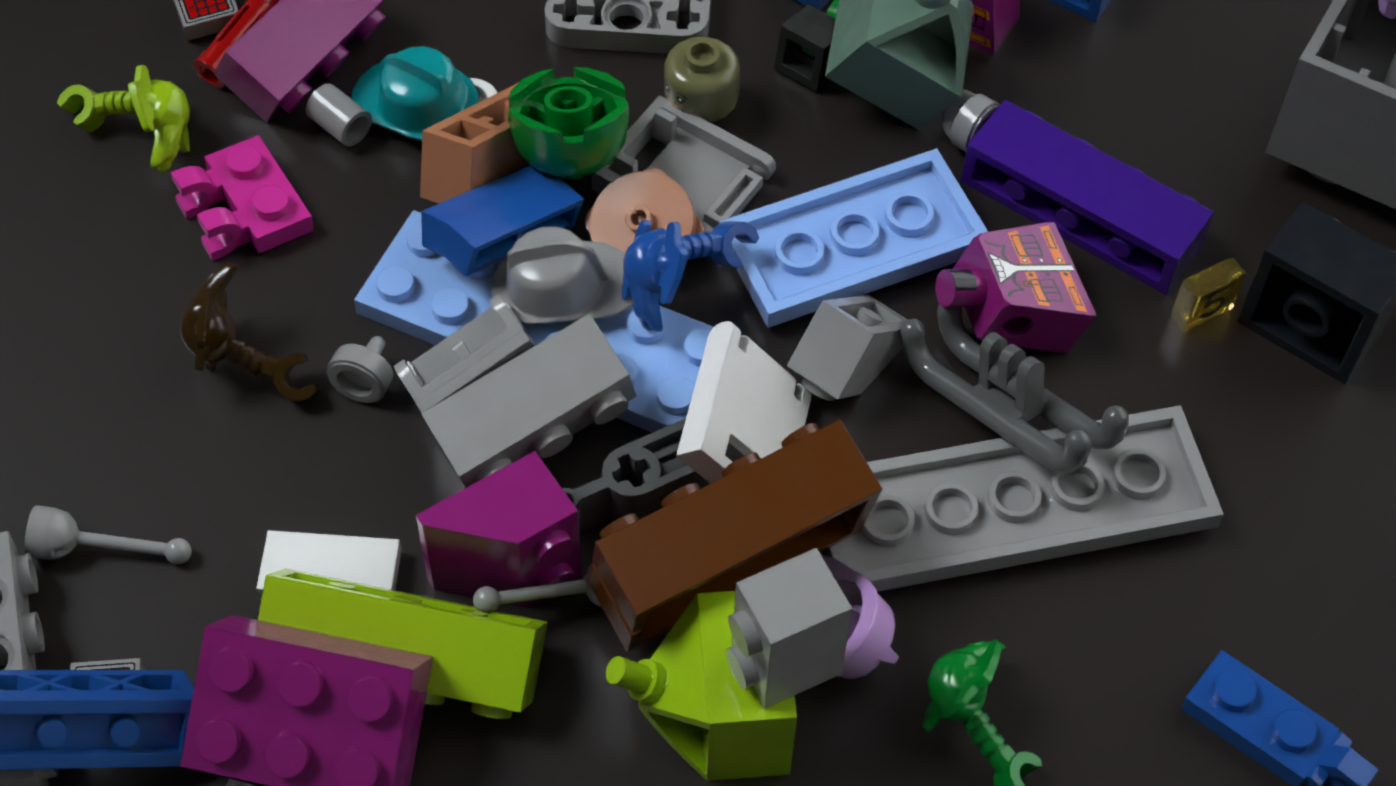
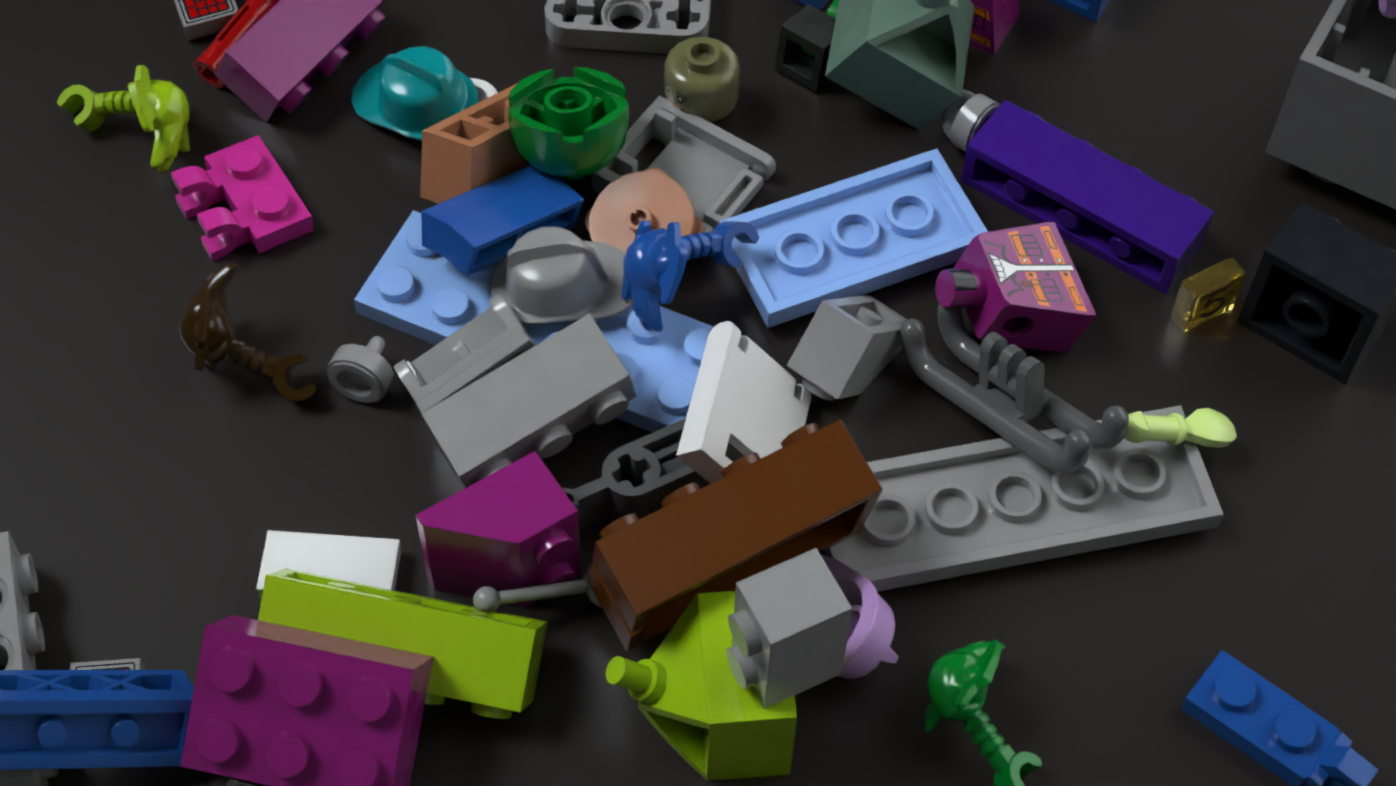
light grey hinge [24,505,192,564] -> none
light grey hinge [305,83,372,147] -> none
none -> yellowish green piece [1124,408,1237,448]

